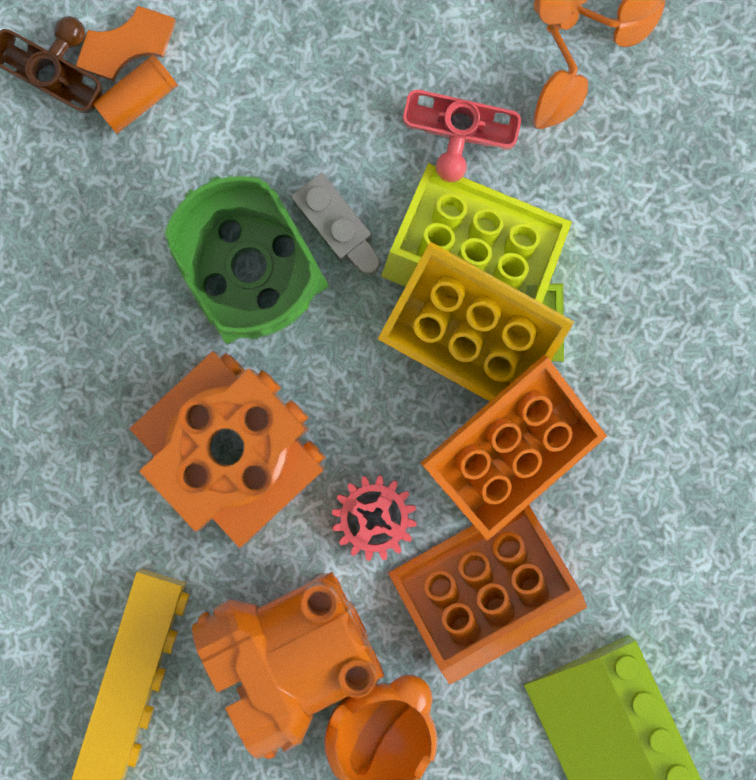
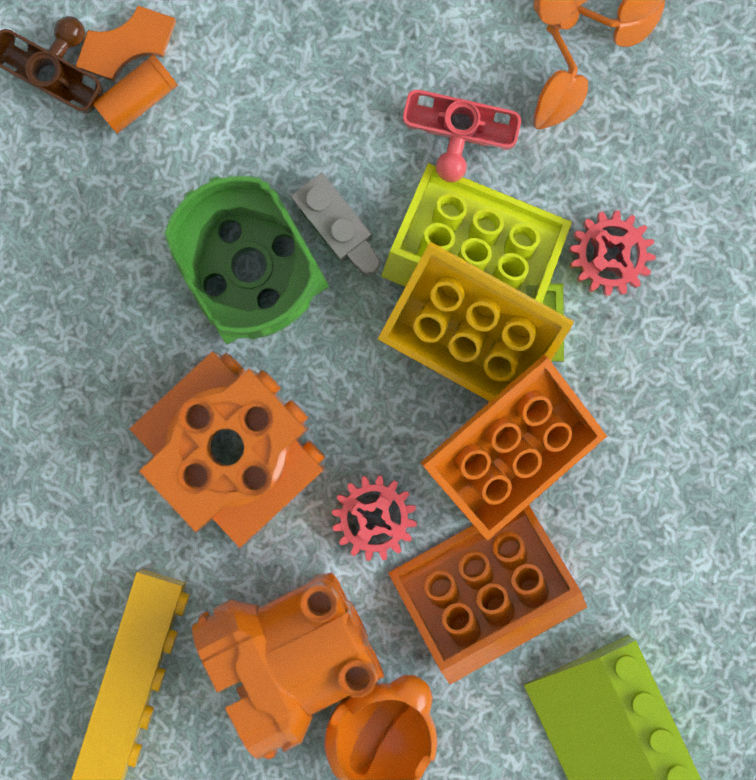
none -> coral gear [568,210,656,297]

